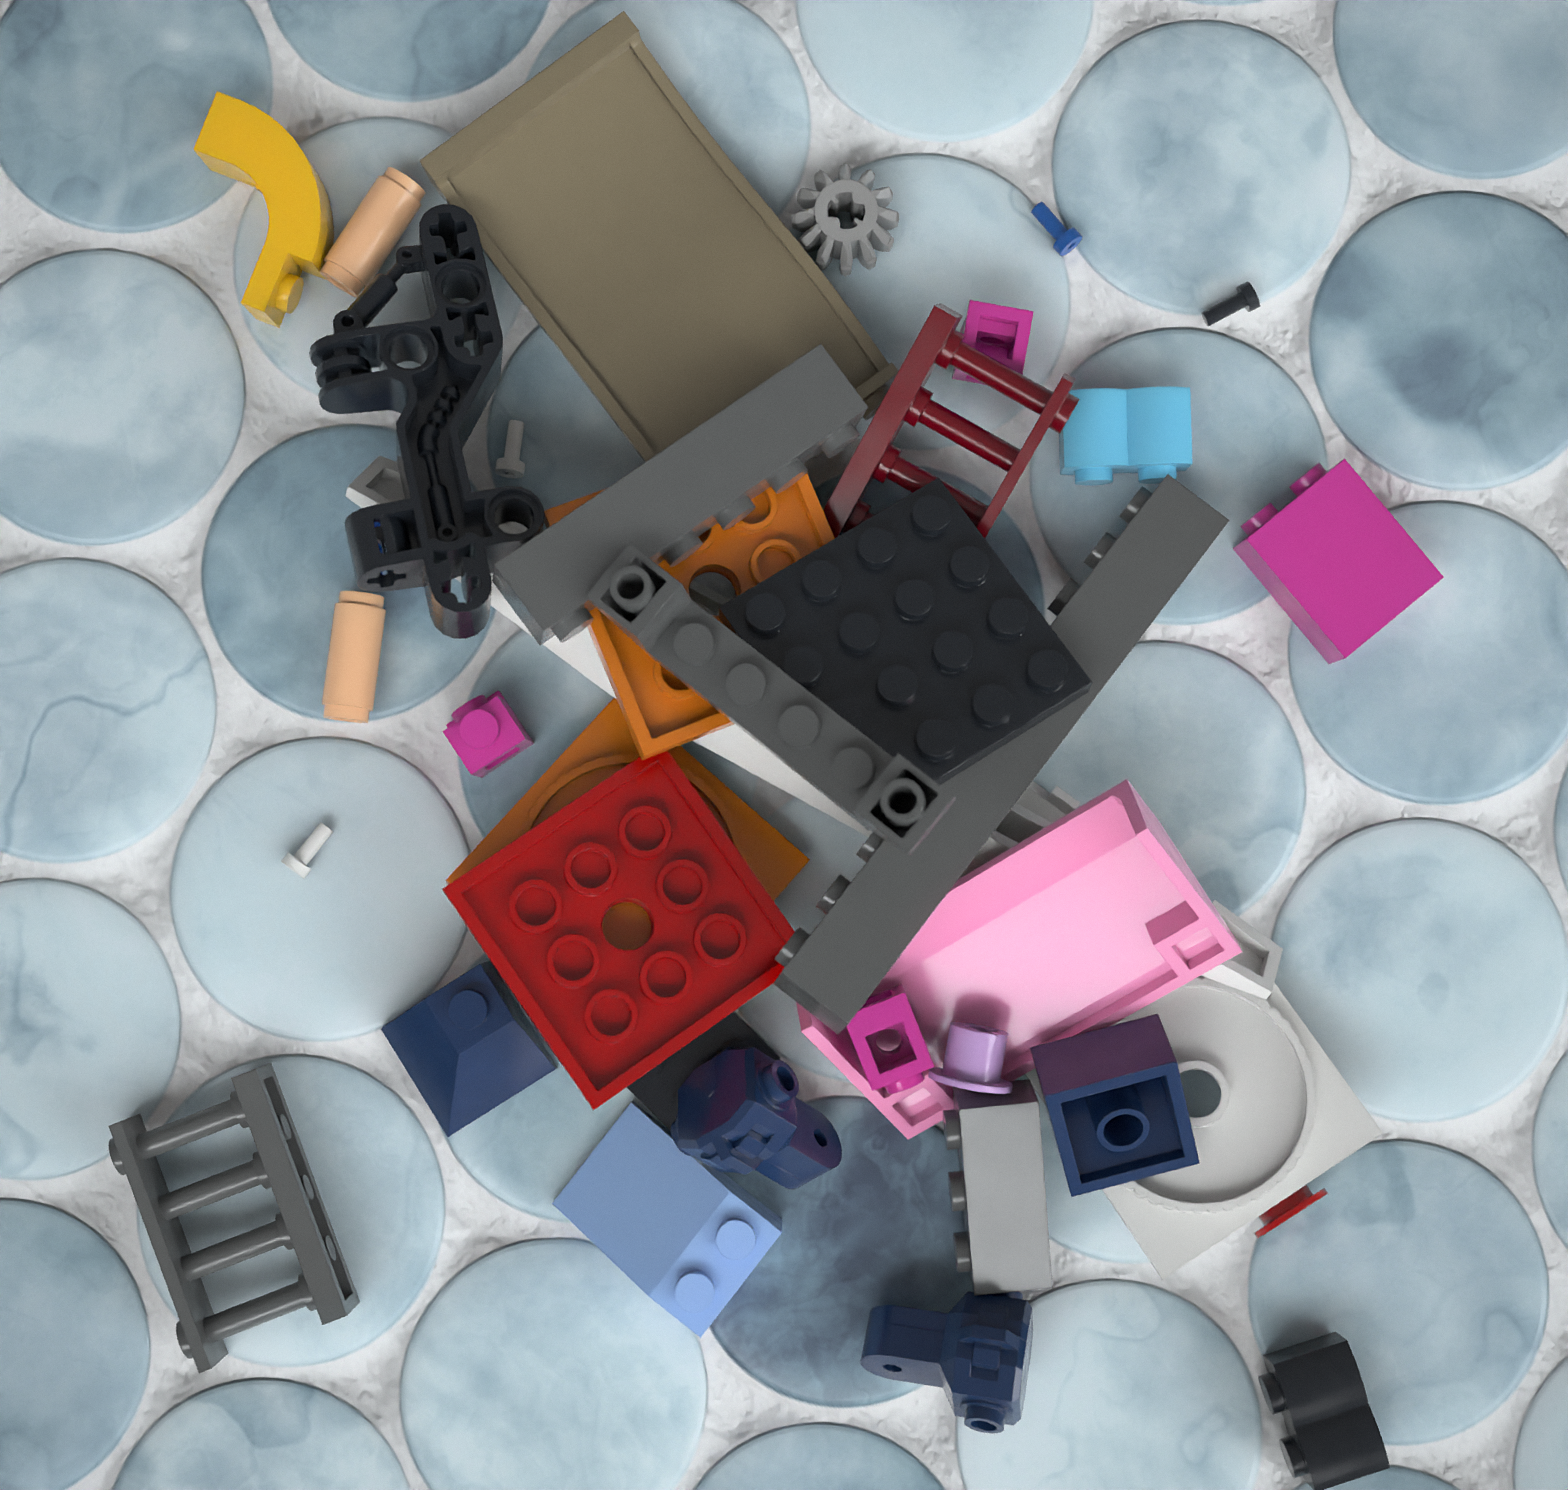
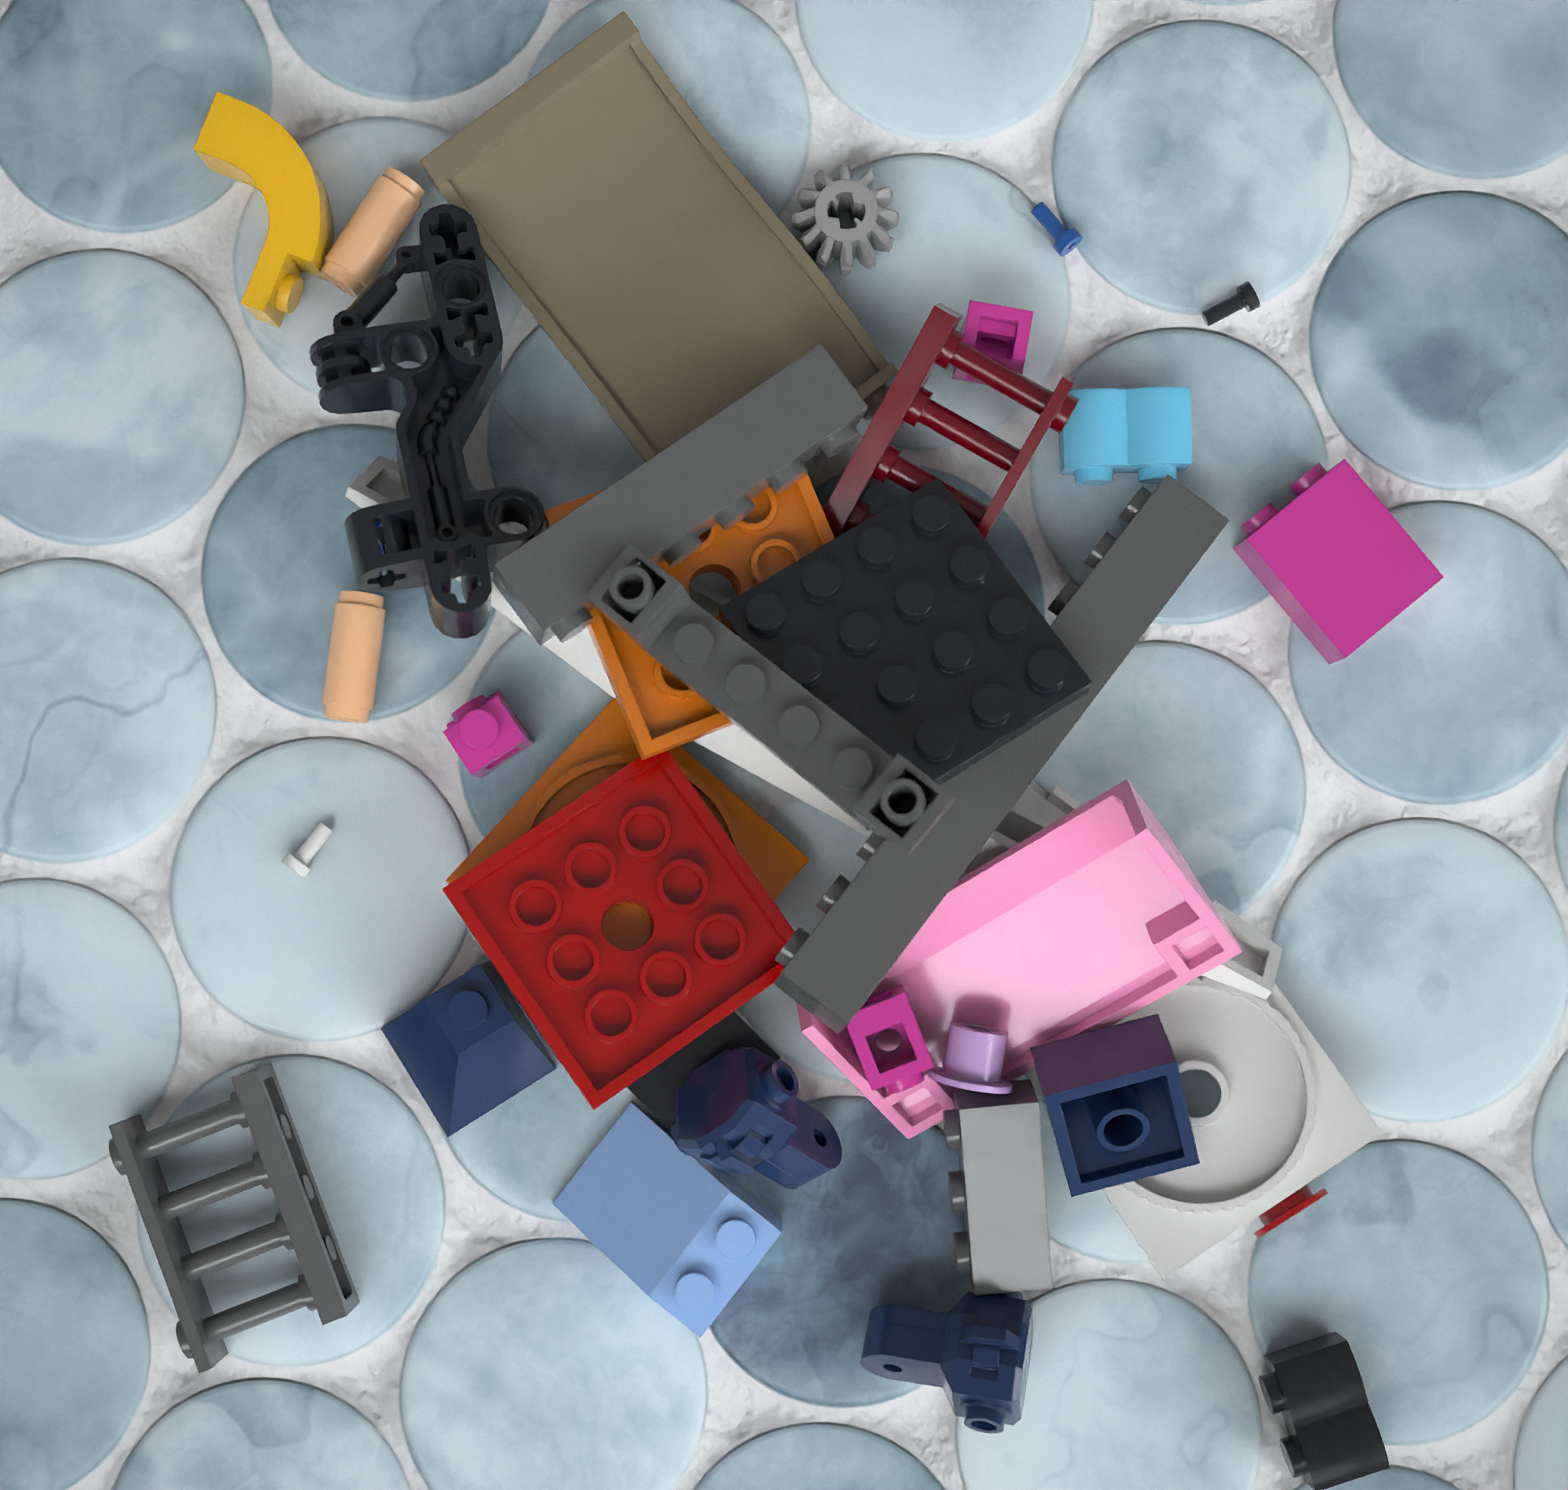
white piece [495,420,525,479] -> none

